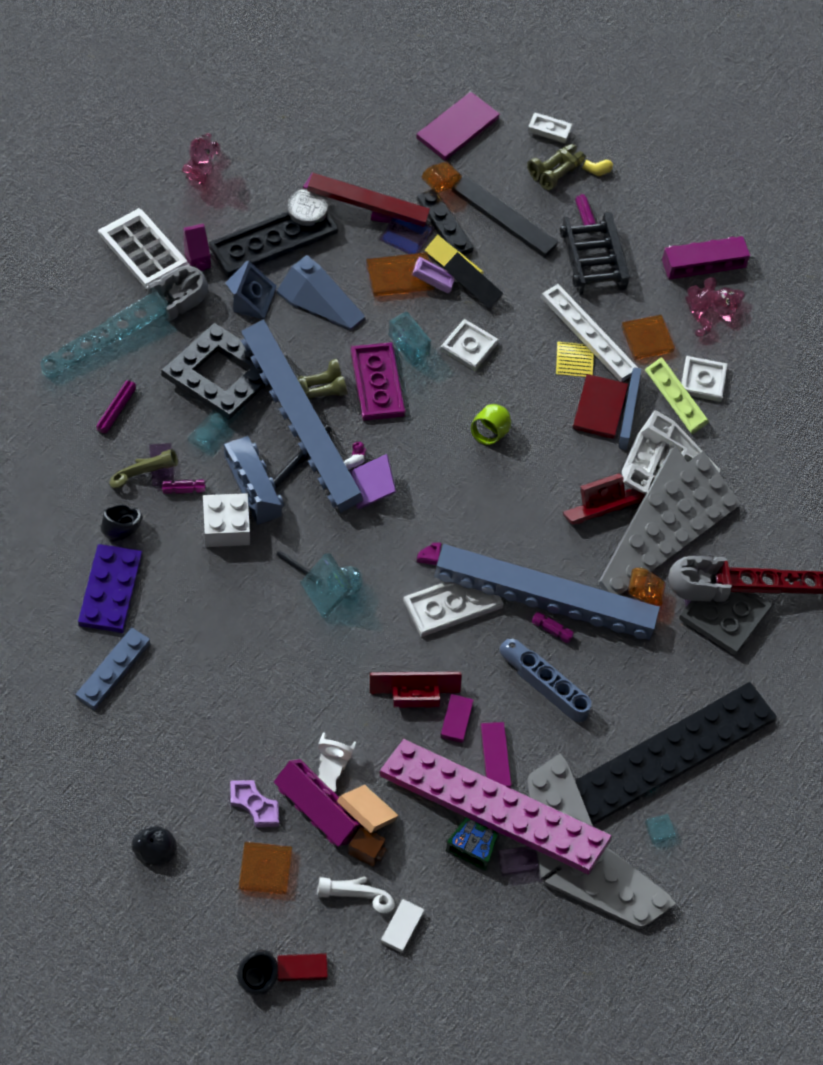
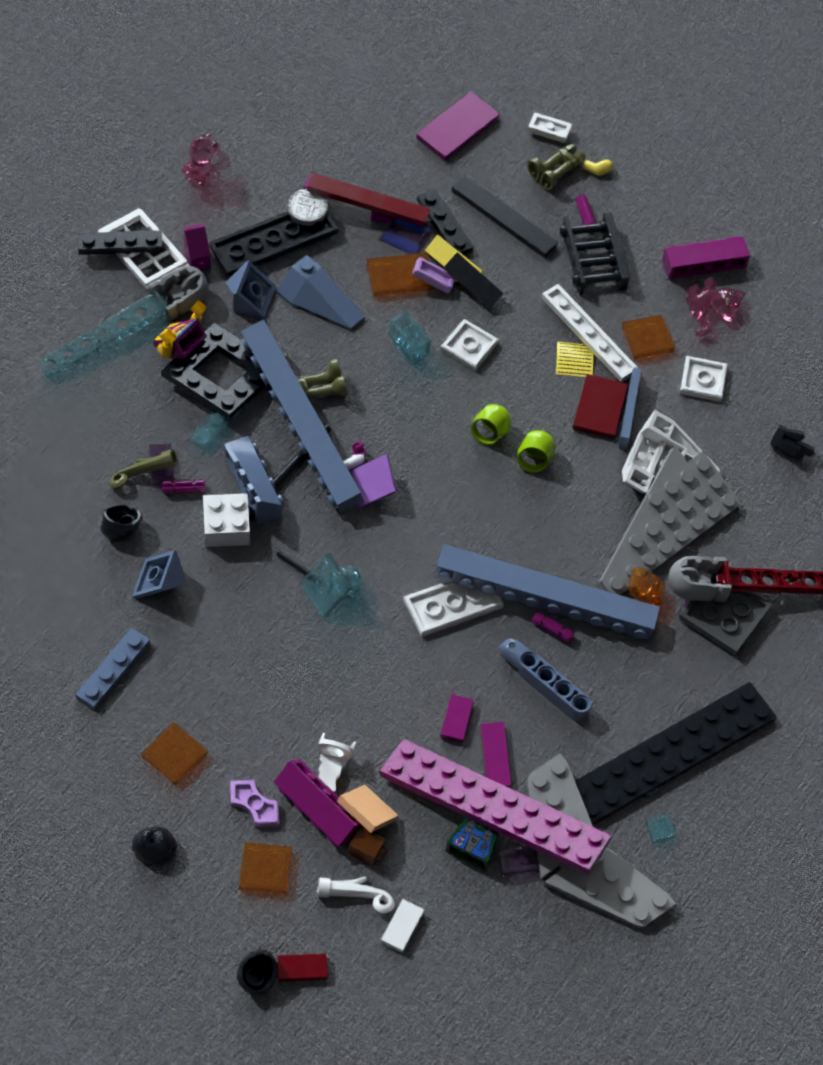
dark purple plate [78,544,142,633] -> none
magenta axle [96,380,136,434] -> none
magenta tile [350,342,405,421] -> none
dark red bracket [369,672,462,708] -> none
magenta tile [416,542,442,565] -> none
clear orange beam [422,162,462,193] -> none
dark red bracket [563,473,646,524] -> none
yellowish green tile [645,357,709,435] -> none
none -> black plate [78,230,163,255]
none -> sand blue slope [132,550,187,599]
none -> clear orange tile [141,722,208,786]
none -> torso [153,300,207,359]
none -> lime helmet [517,430,556,472]
none -> black rock [770,425,815,459]

